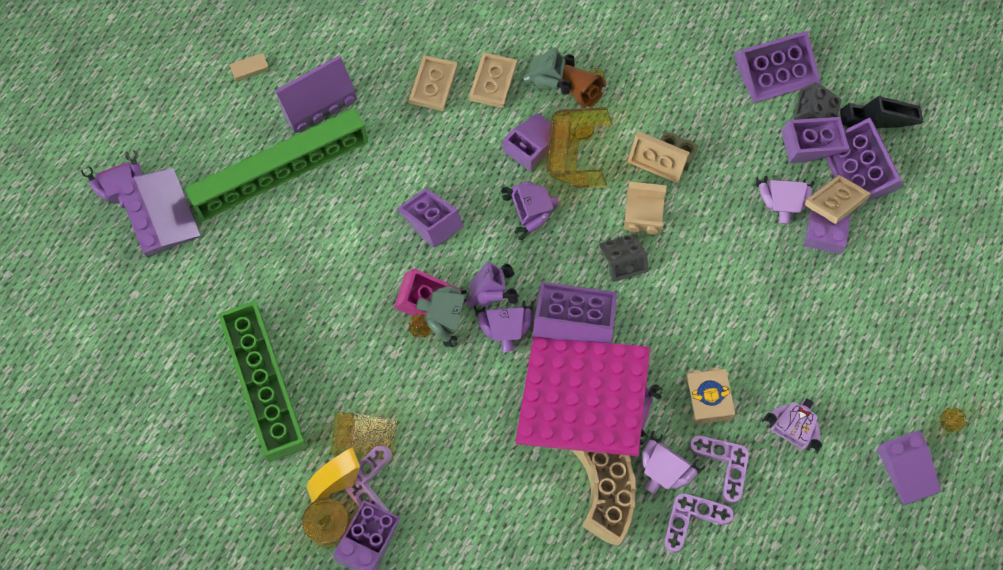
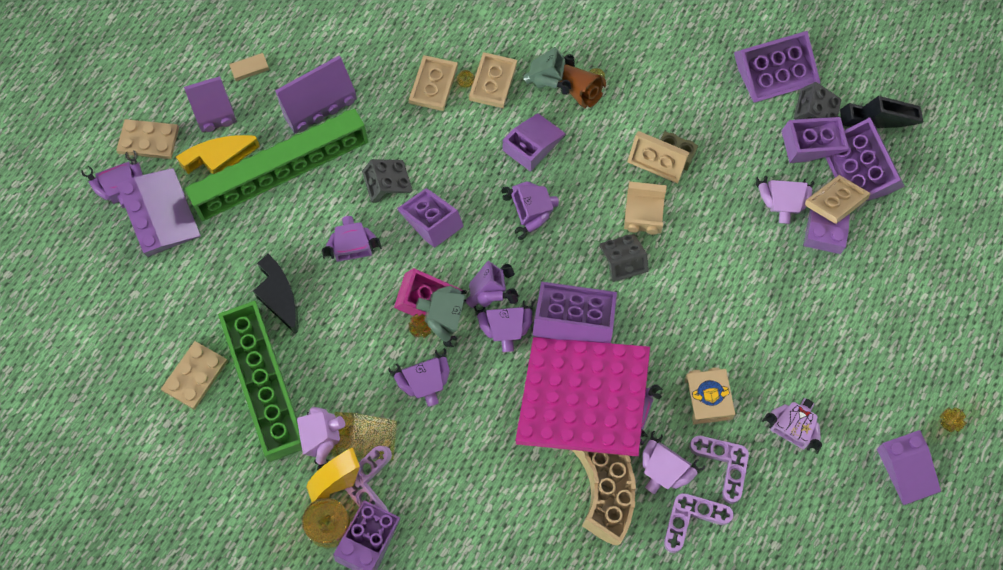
clear yellow windscreen [547,107,612,188] -> none
none -> tan plate [116,119,179,159]
none -> tan plate [161,341,228,410]
none -> yellow slope [176,135,260,174]
none -> medium lavender slope [184,76,237,132]
none -> black slope [253,253,299,334]
none -> lavender torso [297,407,345,471]
none -> medium lavender torso [322,216,382,262]
none -> dark grey bracket [362,159,413,203]
none -> medium lavender torso [388,348,450,407]
none -> clear yellow plate [457,70,474,88]

